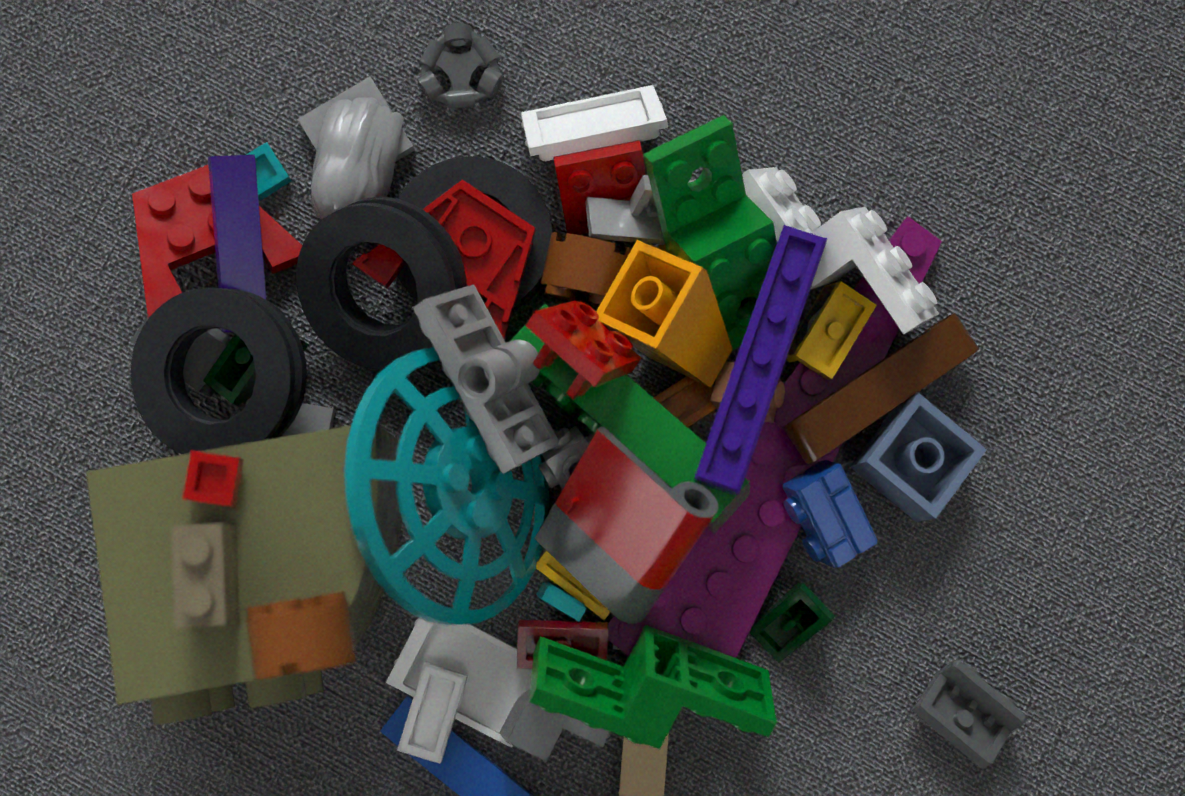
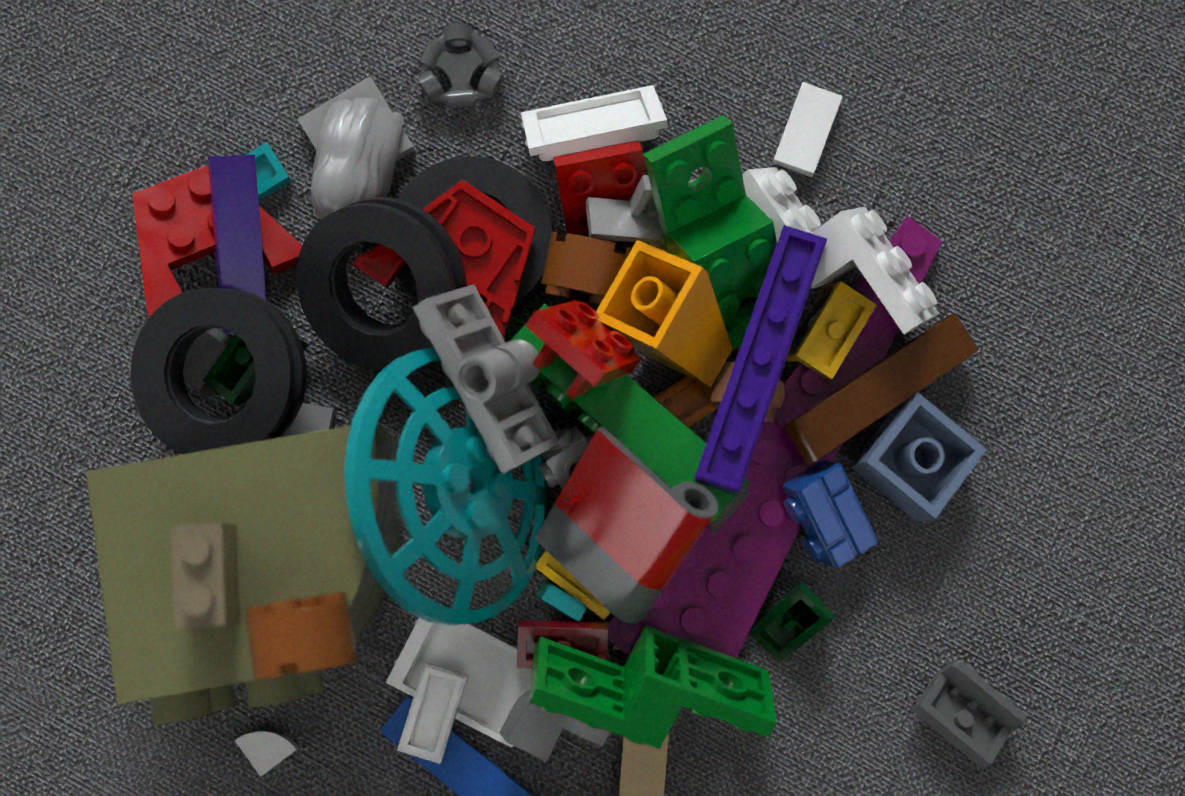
red plate [182,450,244,508] -> none
none -> white tile [235,731,299,777]
none -> white tile [772,82,843,177]

